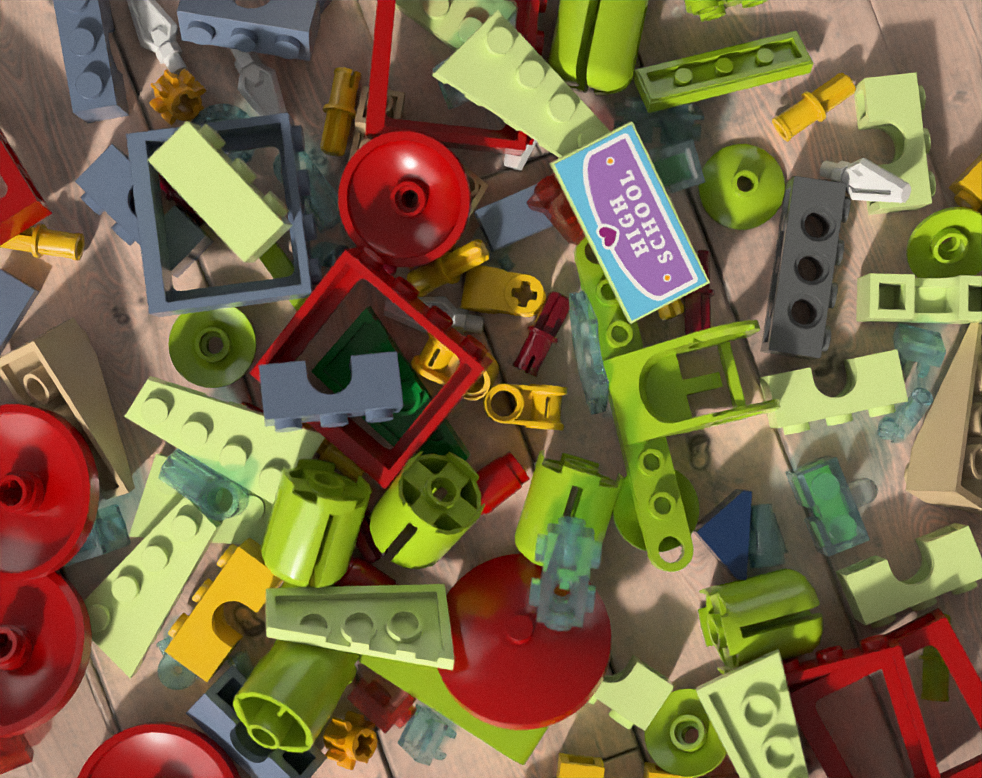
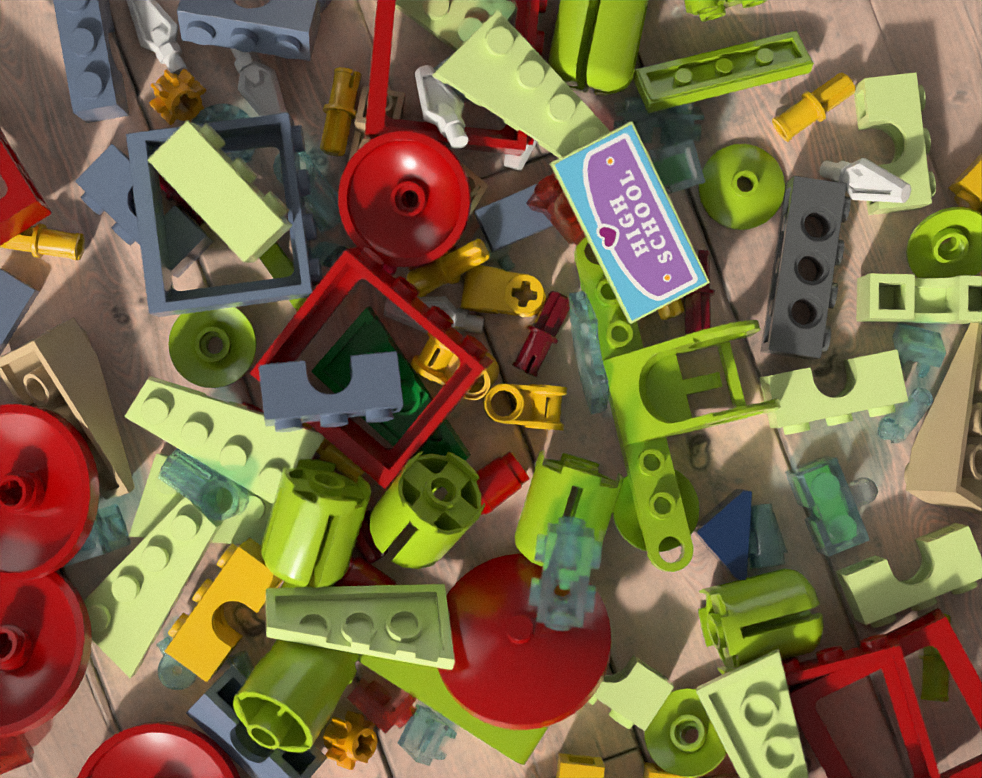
none -> white piece [415,65,468,149]

